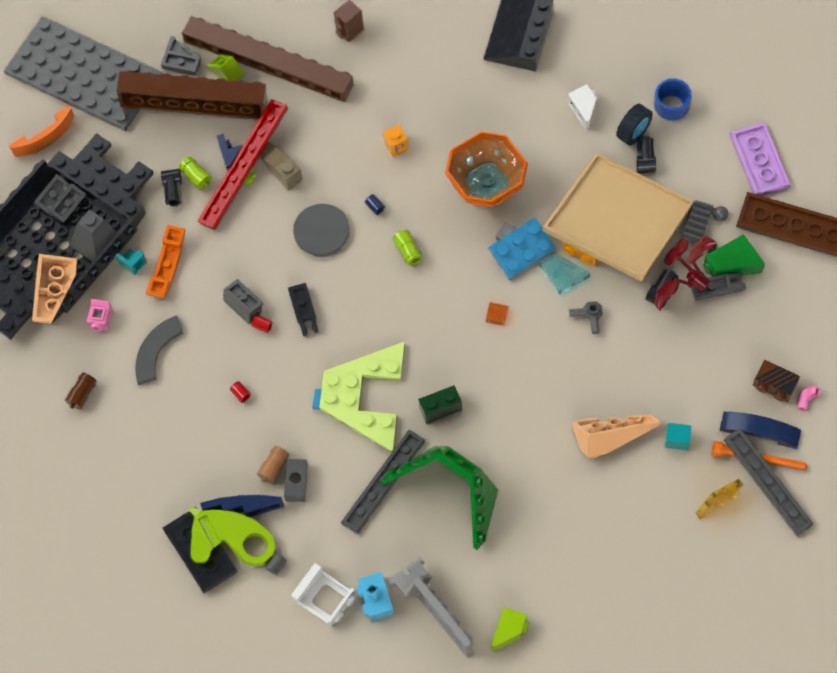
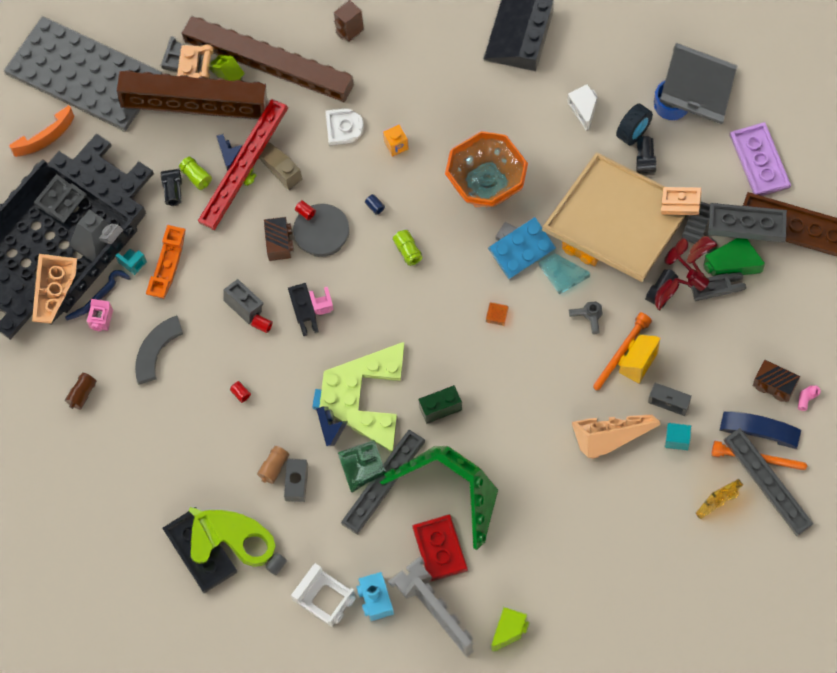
dark blue slope [200,495,285,517] -> none
none -> dark blue piece [65,270,131,320]
none -> light grey plate [99,224,123,244]
none -> light nougat plate [177,45,214,79]
none -> brick [264,217,294,261]
none -> red hinge [295,200,316,220]
none -> bright pink window [309,287,333,316]
none -> dark blue slope [316,406,348,446]
none -> white tile [326,109,364,146]
none -> clear green plate [338,440,386,493]
none -> red tile [412,514,468,582]
none -> orange piece [593,312,652,390]
none -> yellow slope [618,335,661,384]
none -> dark grey piece [648,383,692,416]
none -> dark grey door [660,43,737,124]
none -> light nougat plate [661,187,702,215]
none -> dark grey plate [708,203,787,243]

